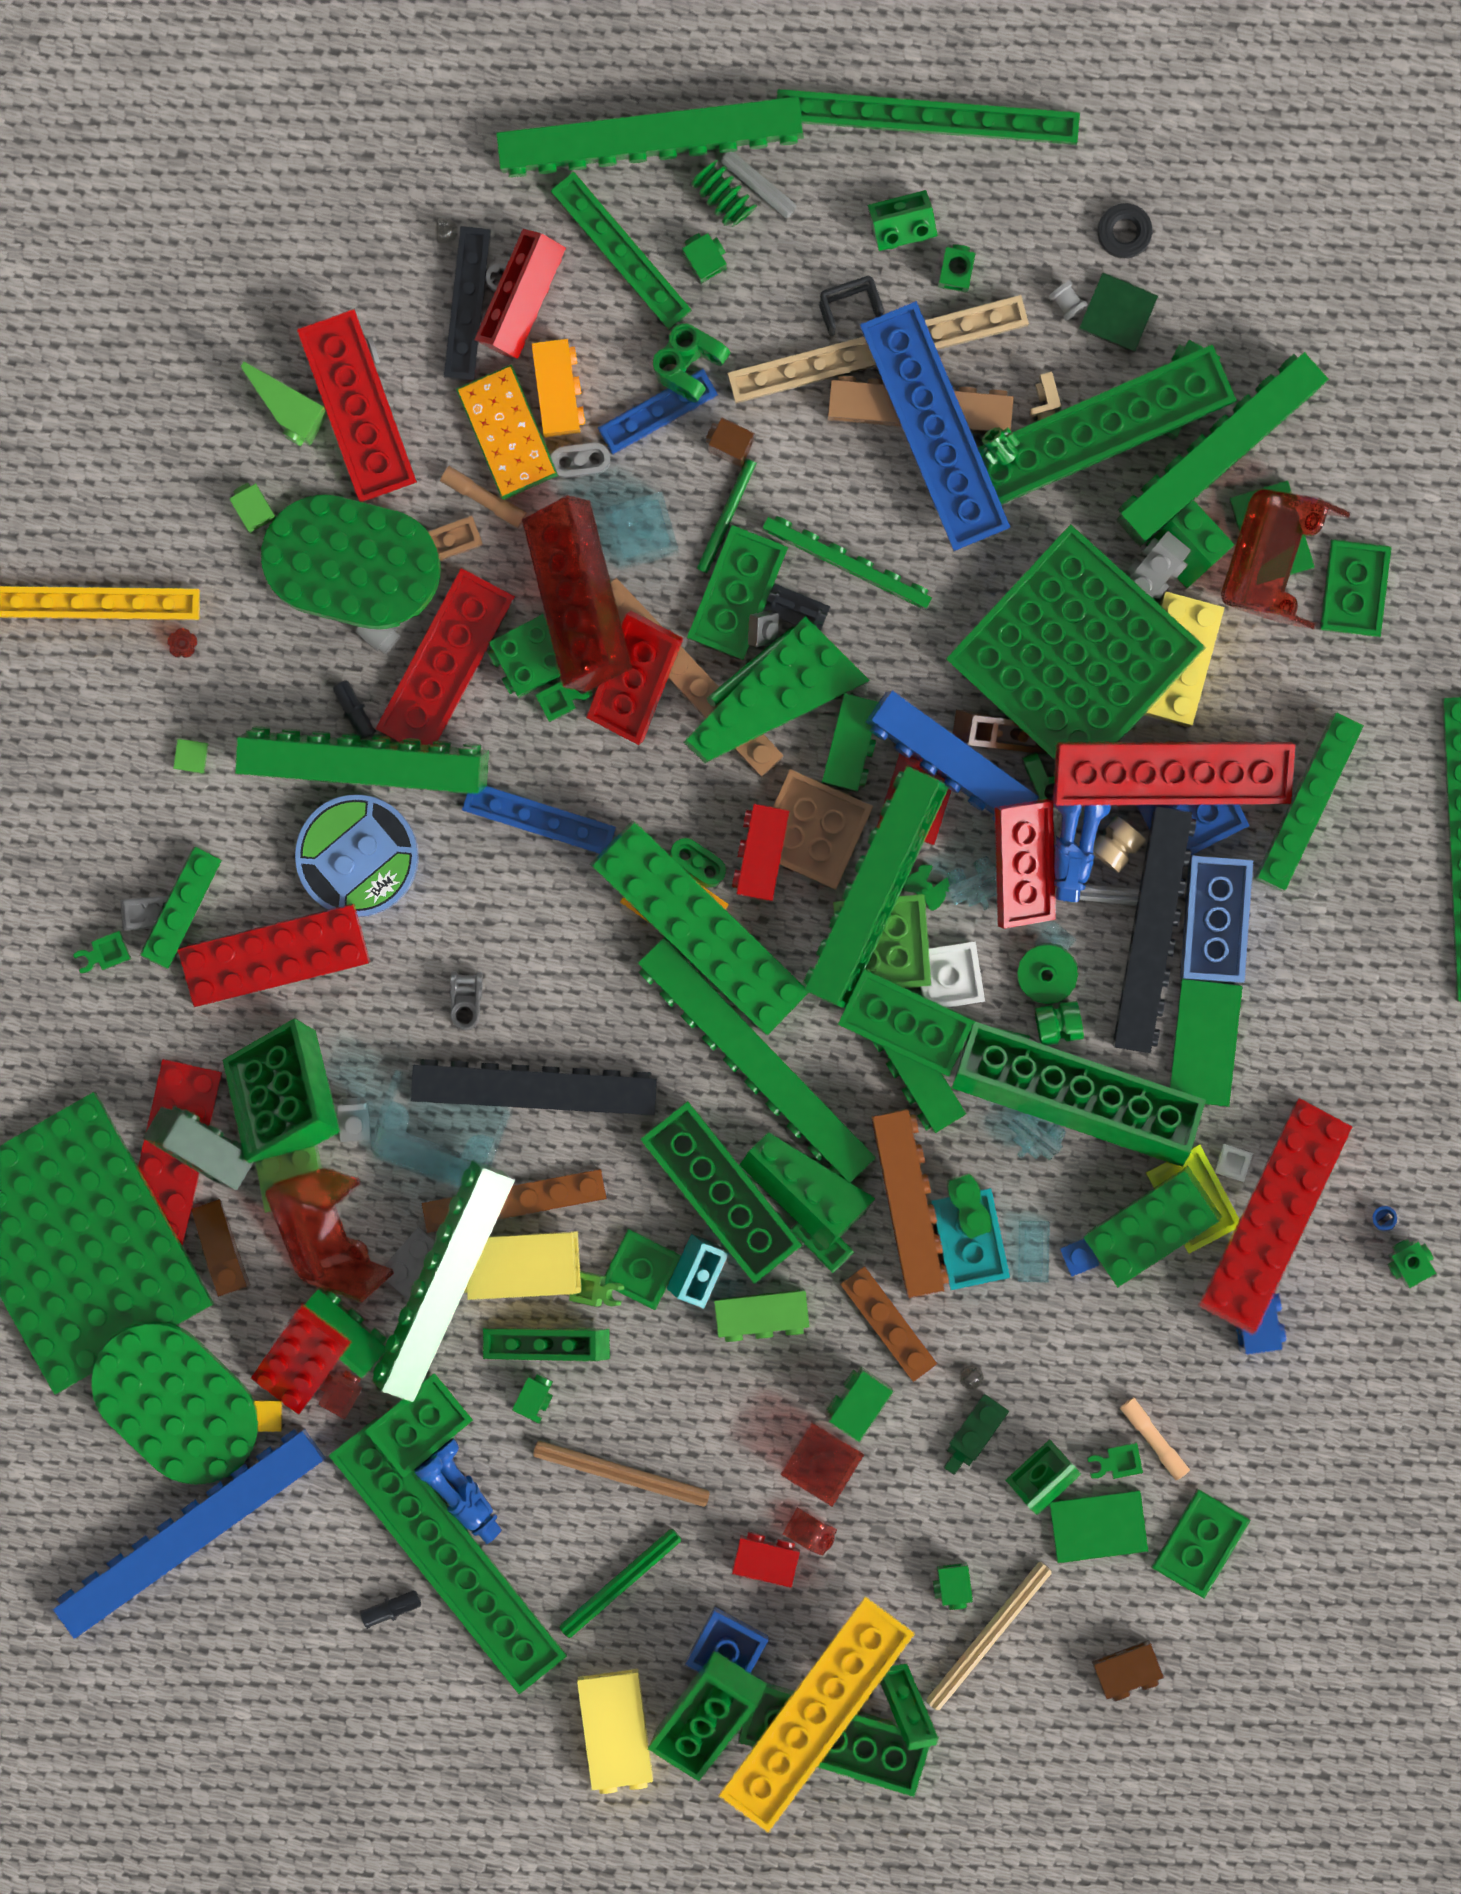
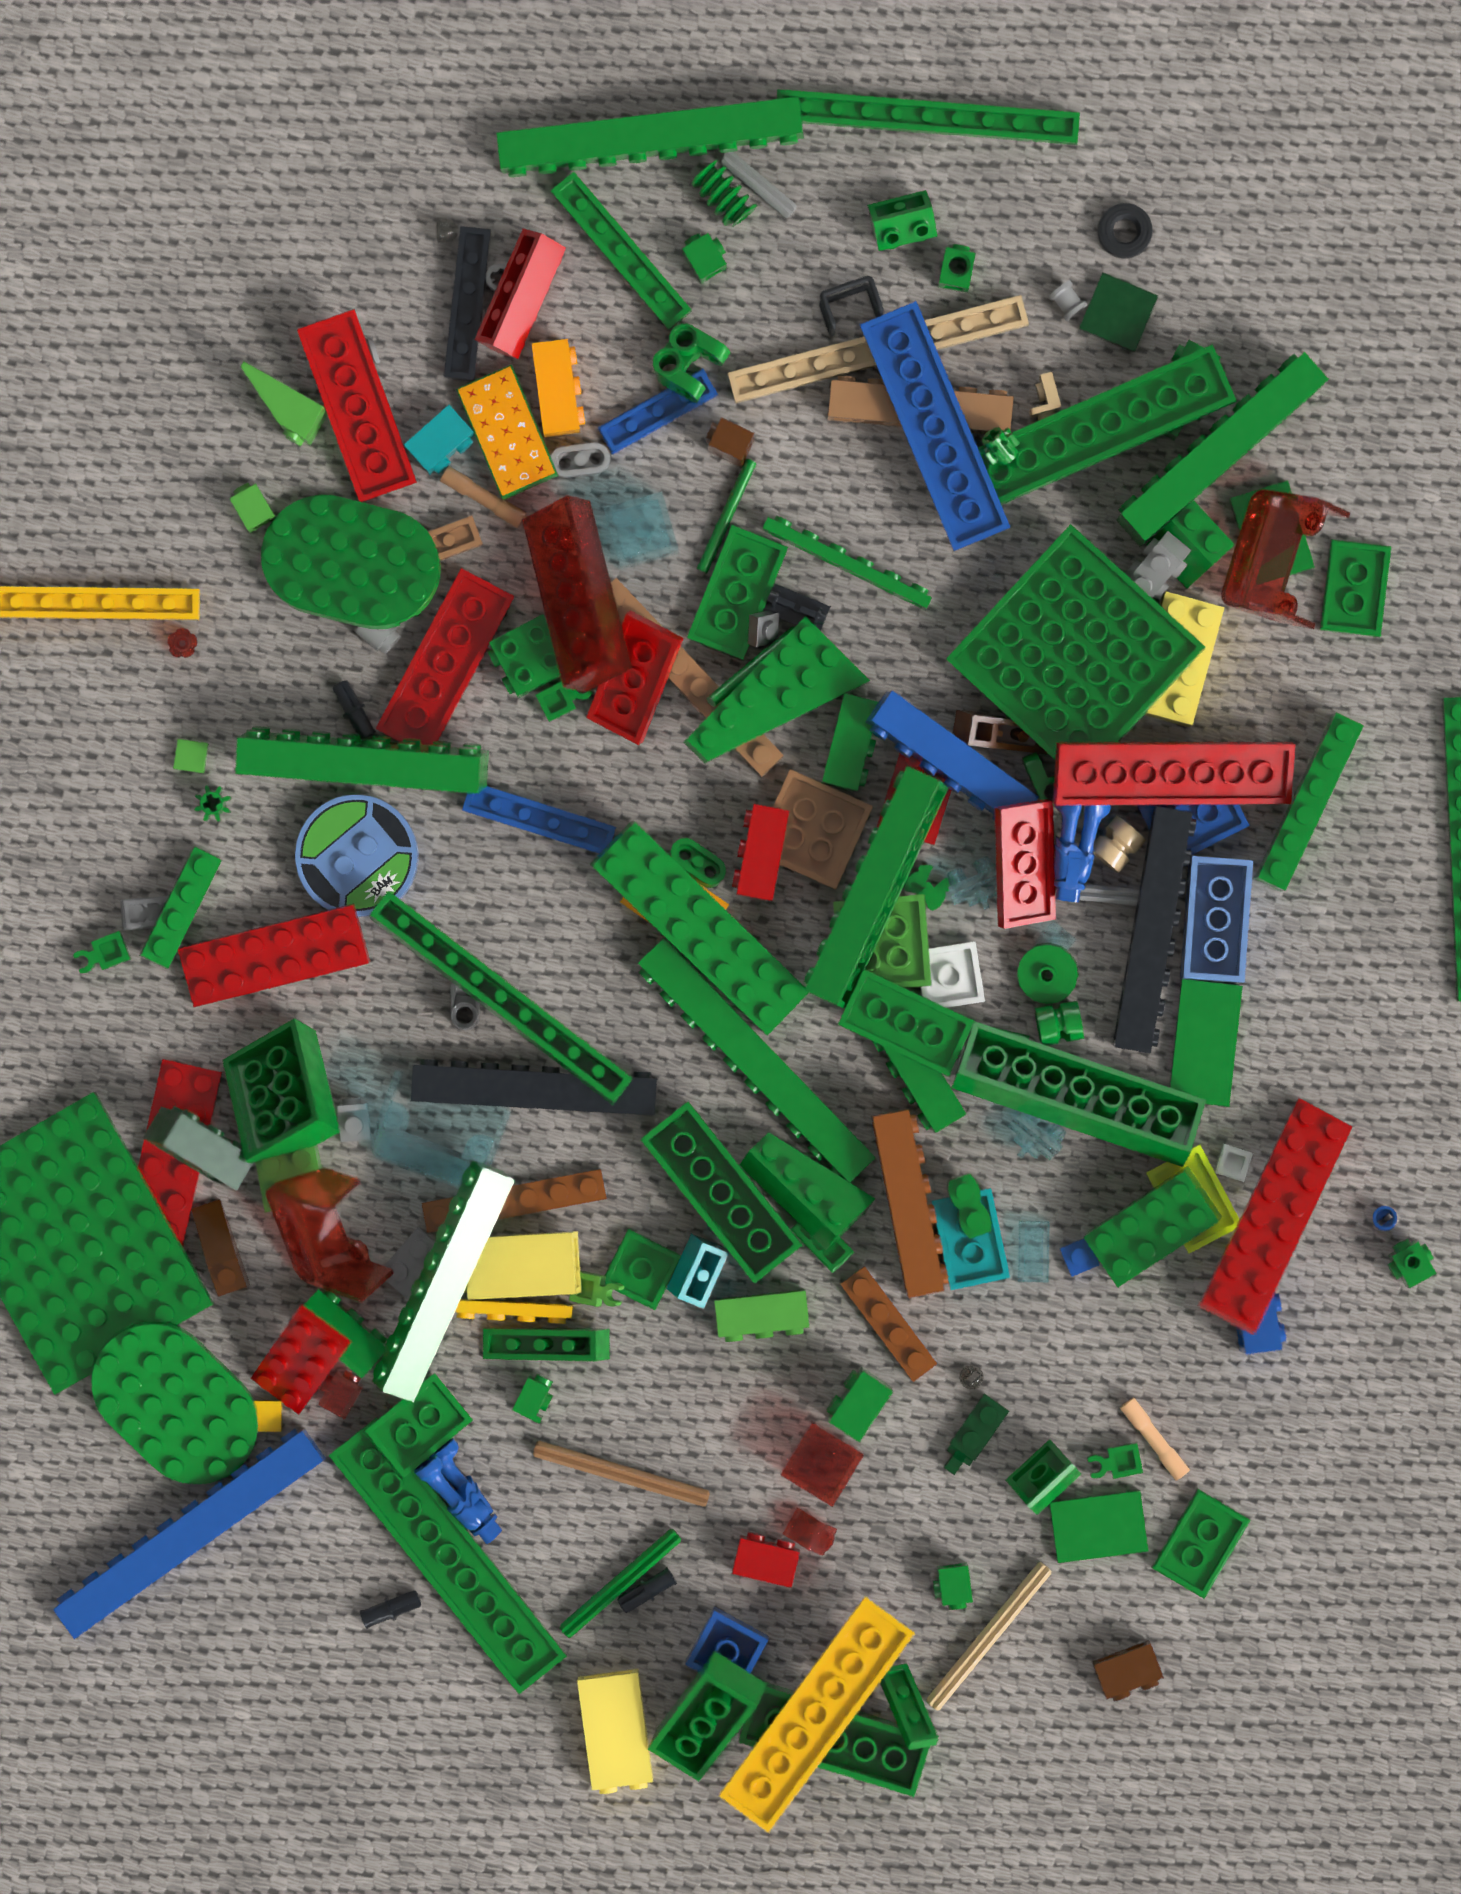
none -> green gear [194,785,232,822]
none -> green brick [370,891,632,1106]
none -> teal brick [404,404,475,475]
none -> yellow plate [455,1299,573,1324]
none -> black axle [617,1567,677,1613]

